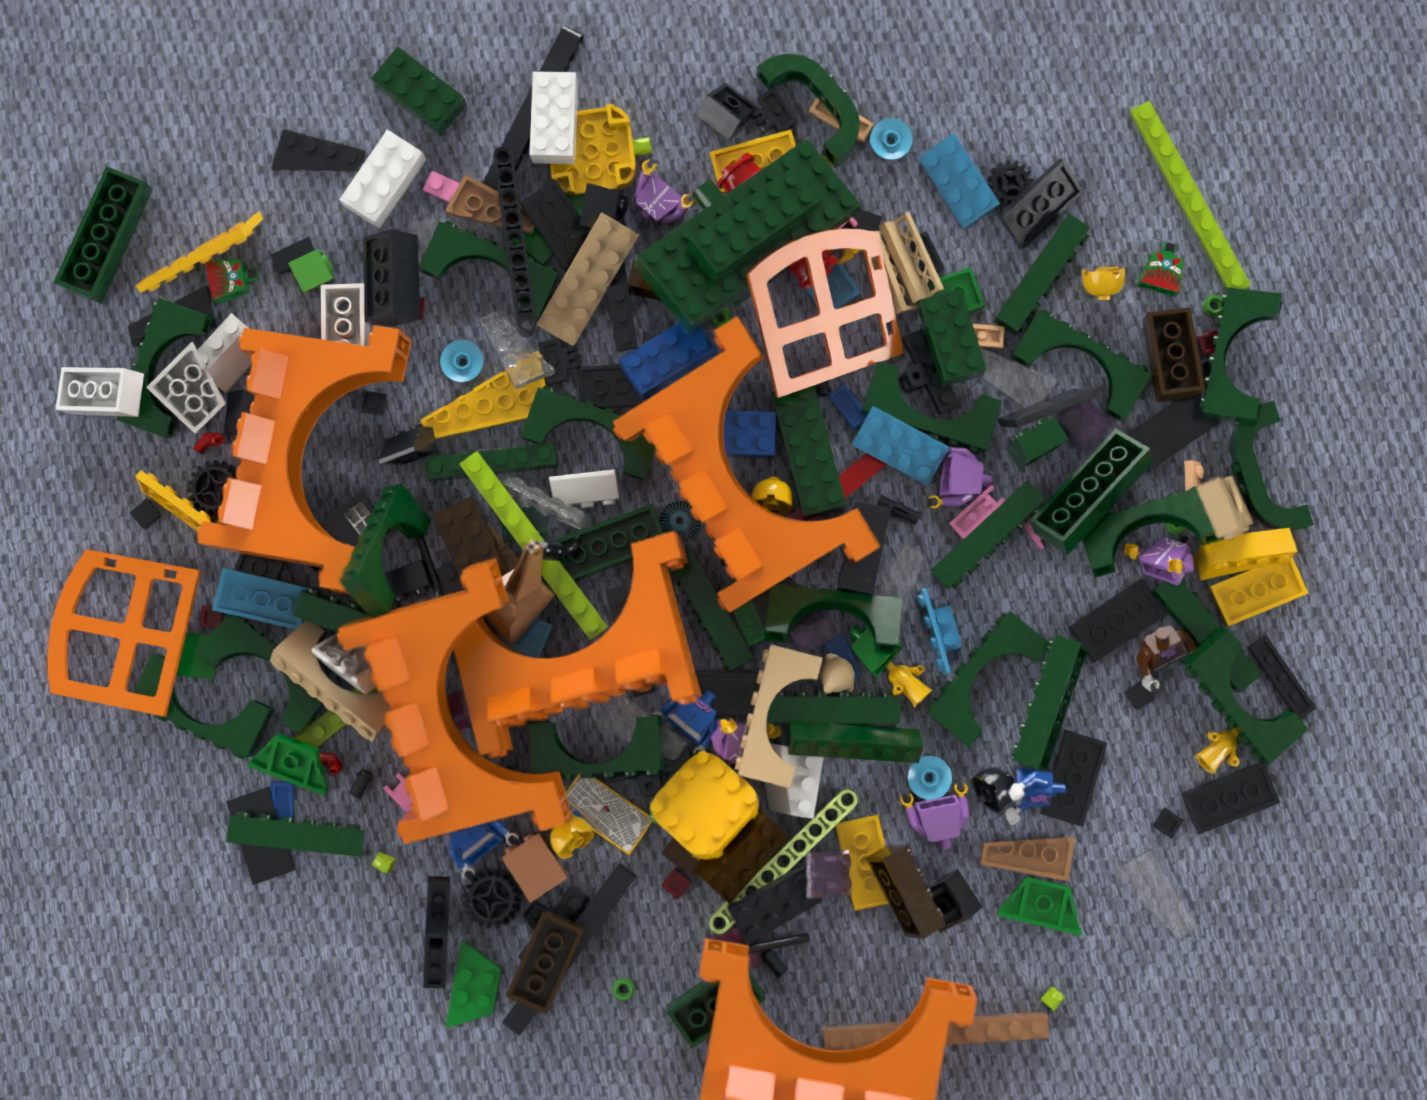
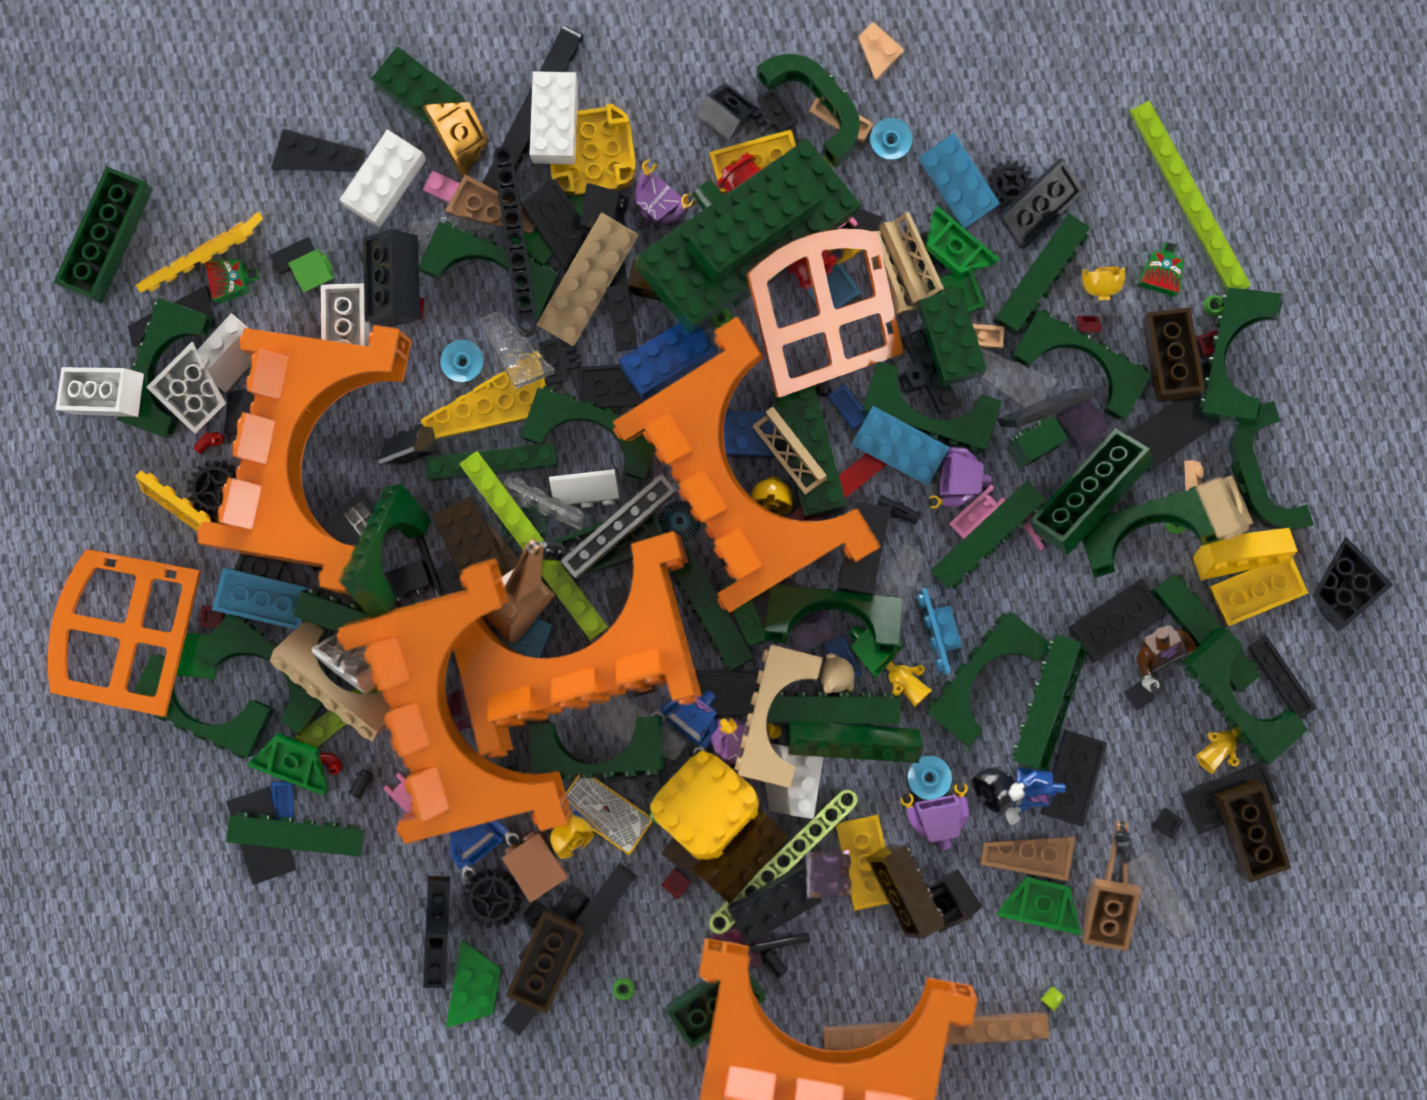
black tile [130,499,162,530] -> none
black plate [362,391,388,416] -> none
lime hose [372,852,396,874] -> none
lime hose [632,137,653,156] -> none
medium lavender torso [1124,535,1194,585] -> none
none -> pearl gold wing [422,102,489,179]
none -> light grey brick [561,474,677,579]
none -> tan fence [752,407,826,495]
none -> light nougat wing [858,22,904,80]
none -> green wing [925,206,1000,276]
none -> dark red tile [1076,316,1102,332]
none -> medium nougat slope [1082,820,1141,951]
none -> dark brown brick [1214,779,1291,883]
none -> black wedge [1312,537,1393,632]

